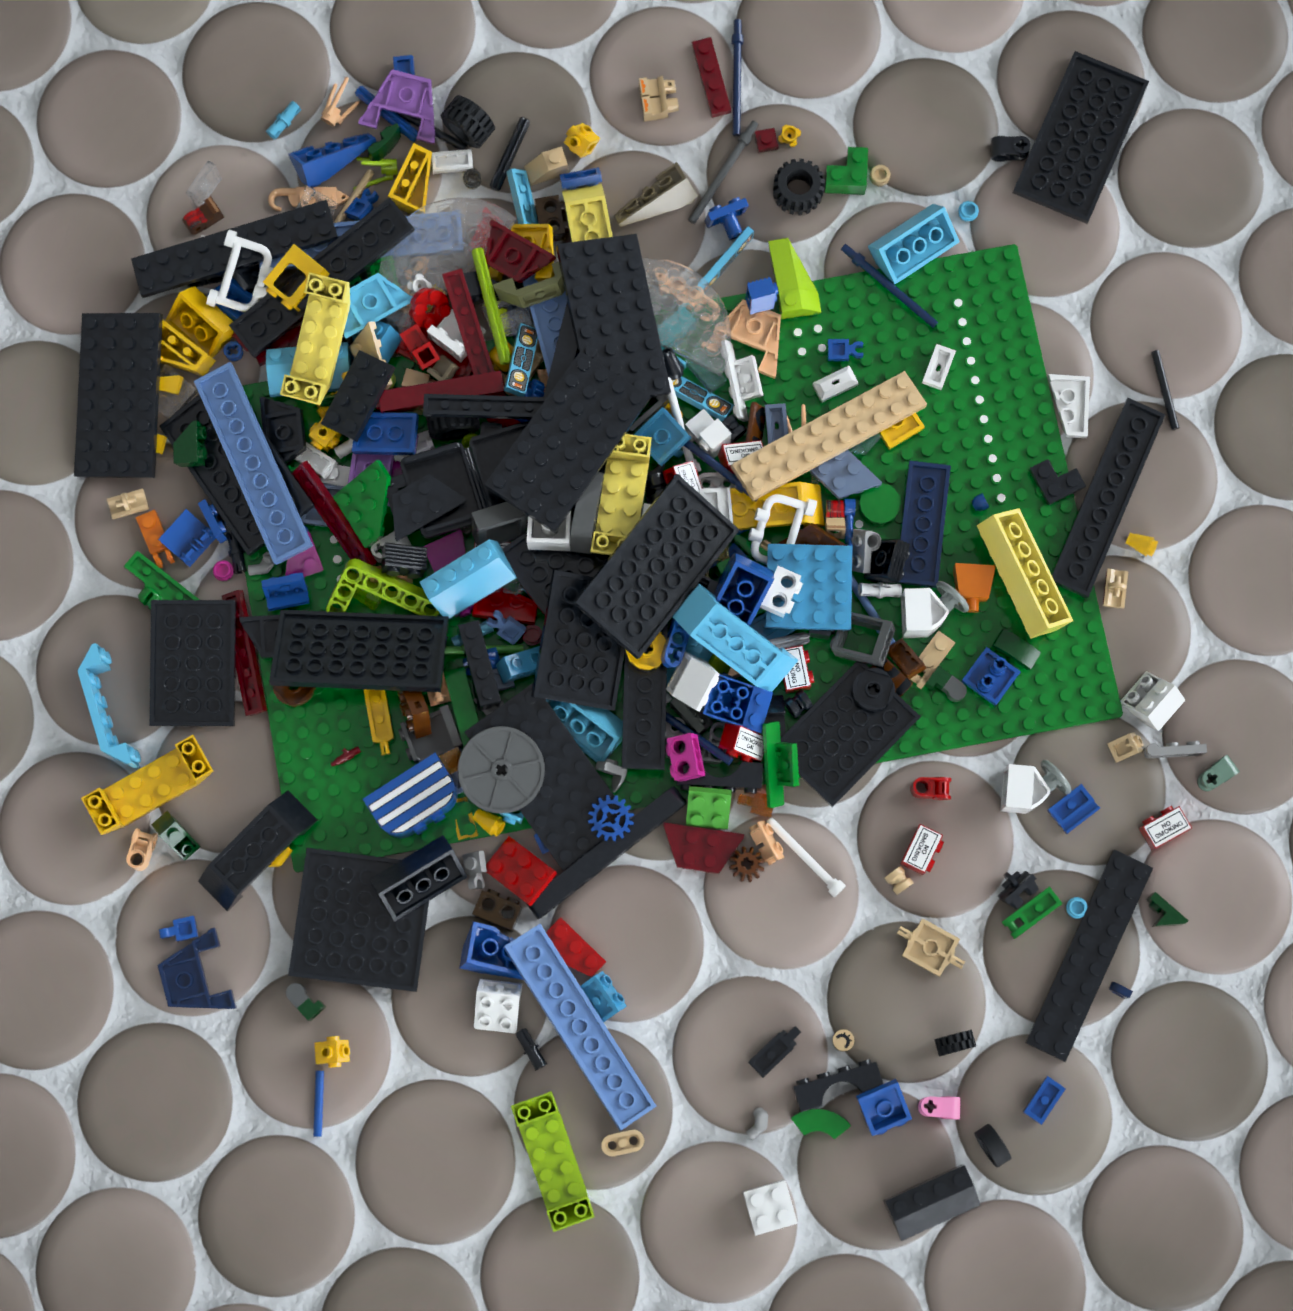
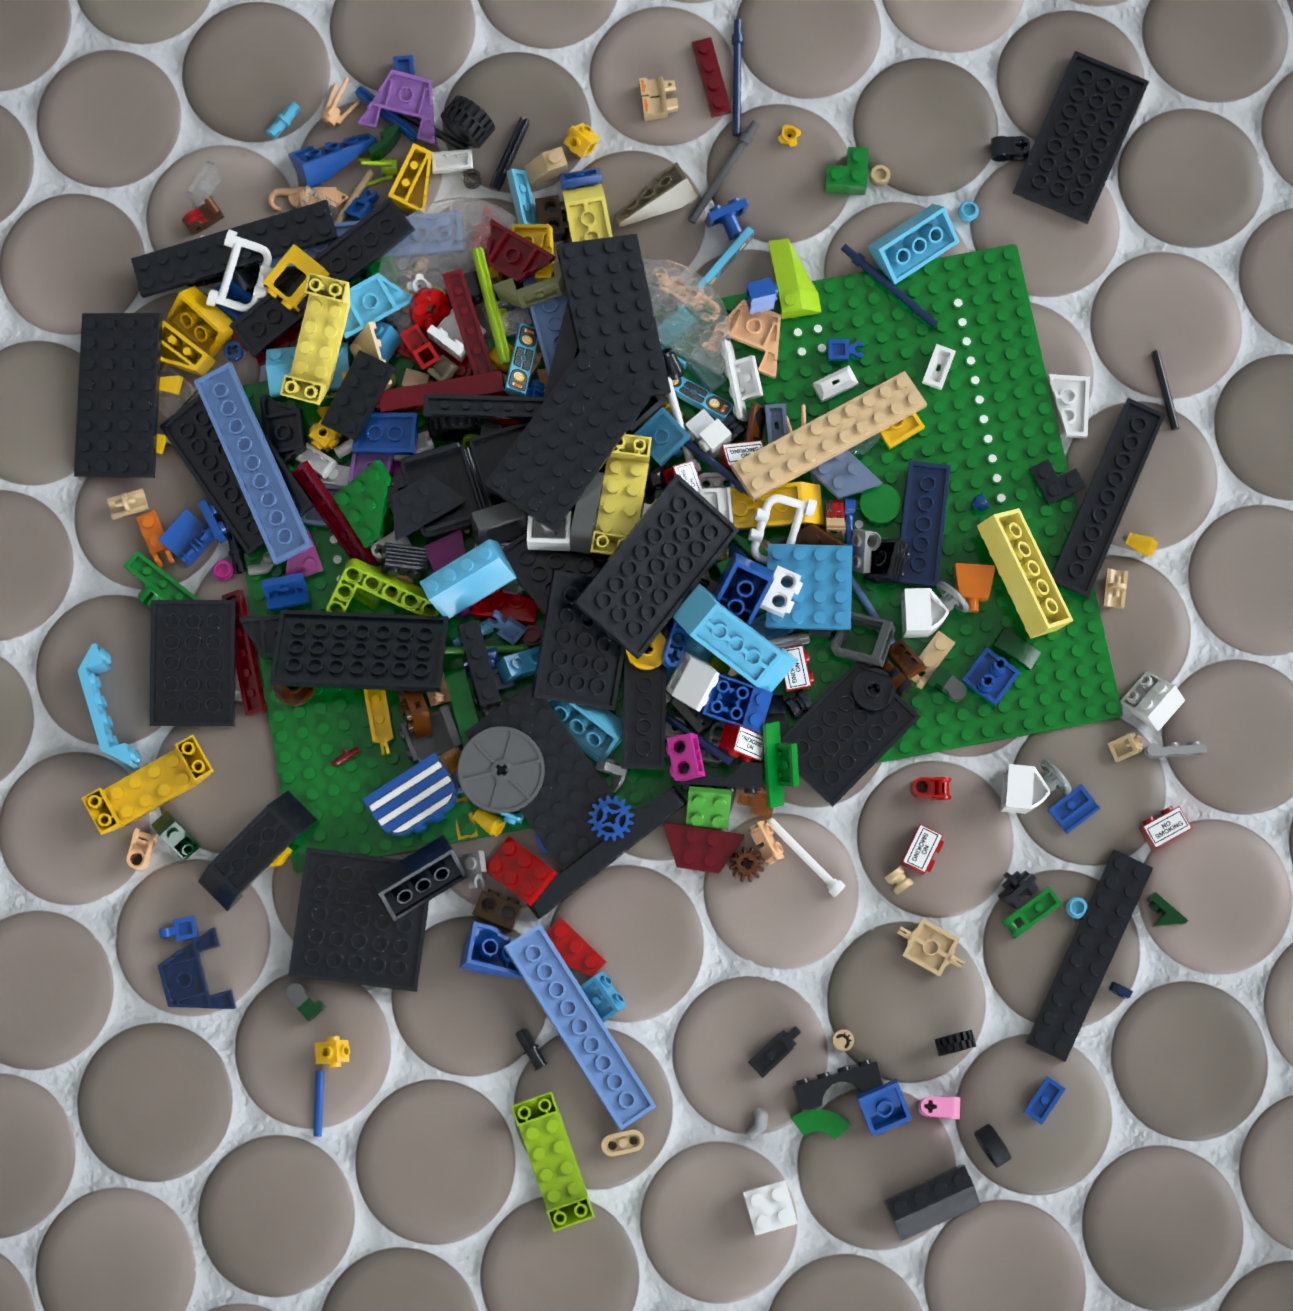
dark green slope [173,421,207,467] -> none
white bracket [474,979,522,1033] -> none
dark red plate [754,128,778,153] -> none
black tyre [773,158,825,215] -> none
white pin [858,582,902,598] -> none
sand green piece [1197,755,1240,791] -> none

